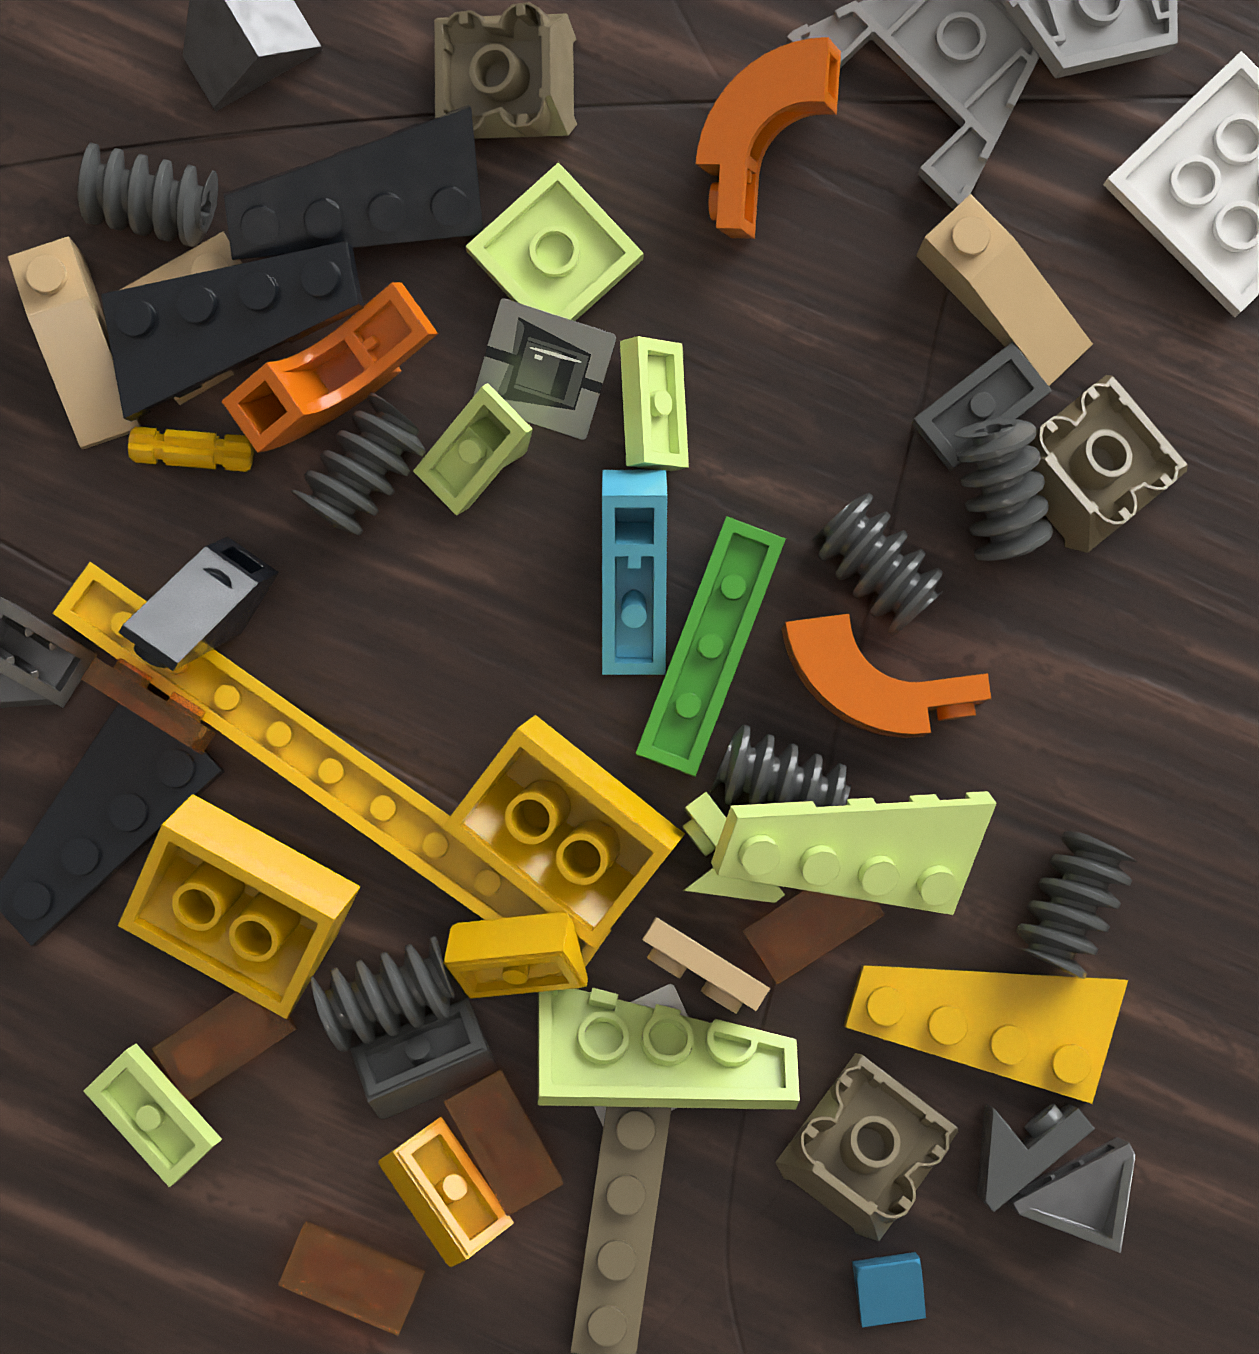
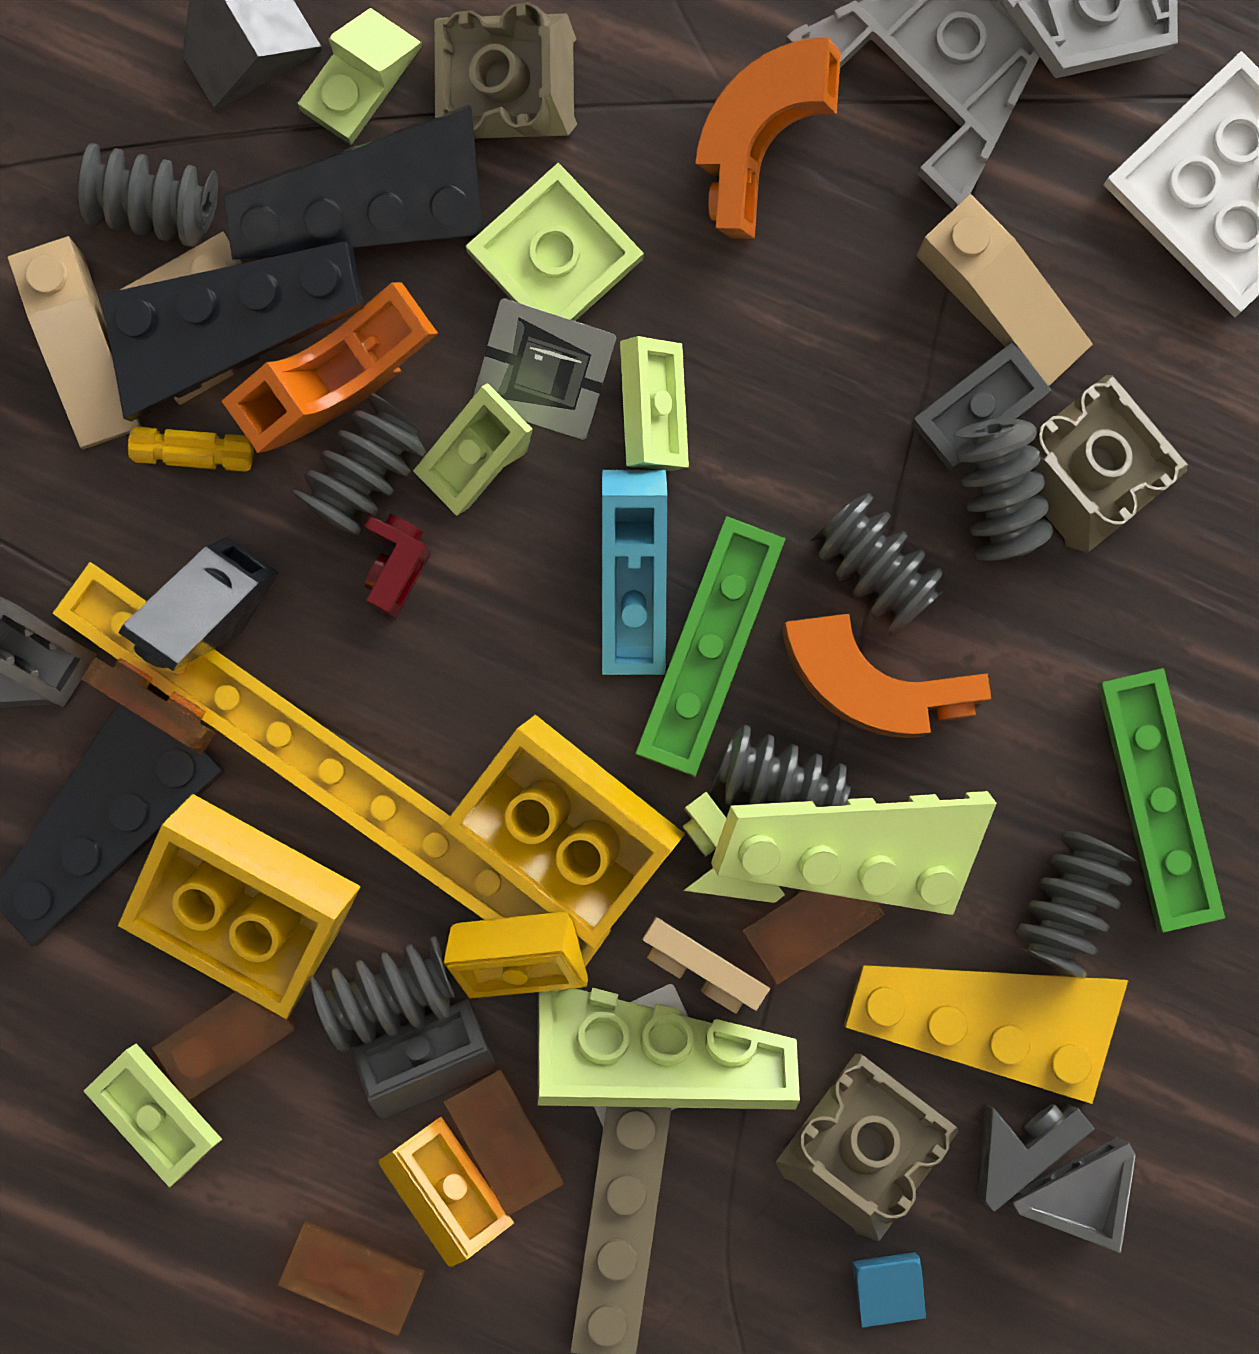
none -> yellowish green slope [297,8,422,145]
none -> dark red bracket [364,514,431,620]
none -> bright green plate [1097,668,1225,933]

